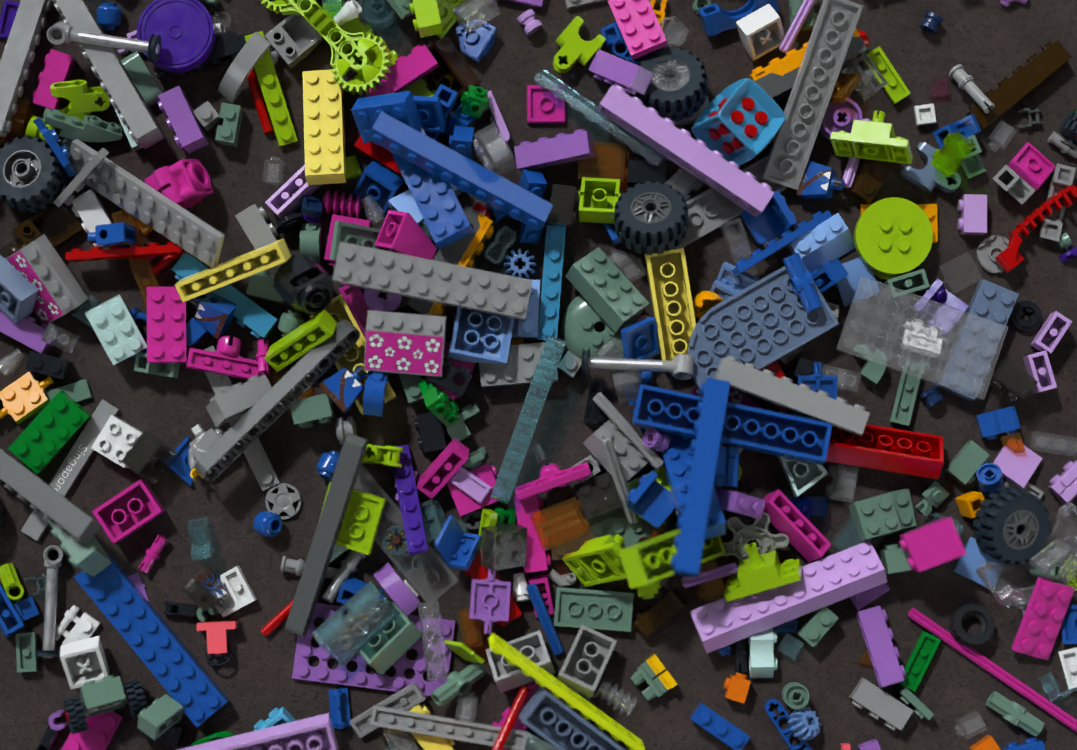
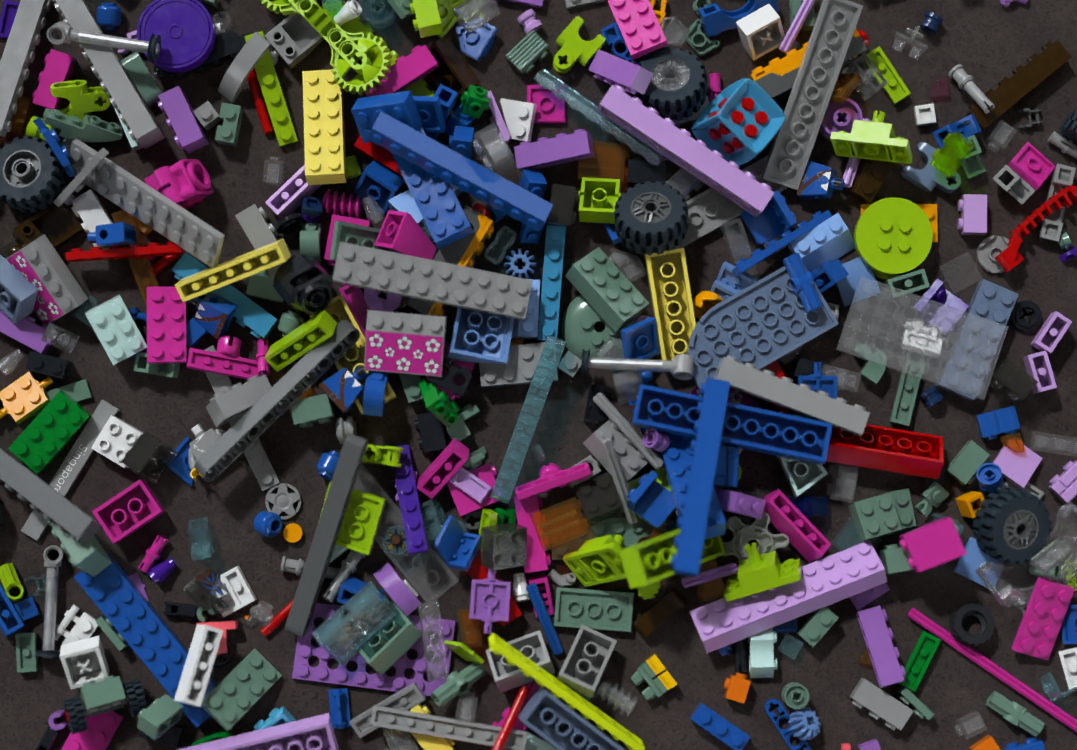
none -> sand green plate [95,616,129,651]
none -> dark purple cone [148,557,177,585]
none -> white brick [174,625,223,707]
none -> sand green plate [201,648,282,731]
none -> clear animal [245,601,273,629]
none -> light orange tile [283,523,303,543]
none -> white wing [500,98,537,141]
none -> sand green brick [505,30,549,75]
none -> sand green piece [684,19,720,57]
none -> dark pink axle [708,73,722,102]
none -> clear hips [892,25,928,60]

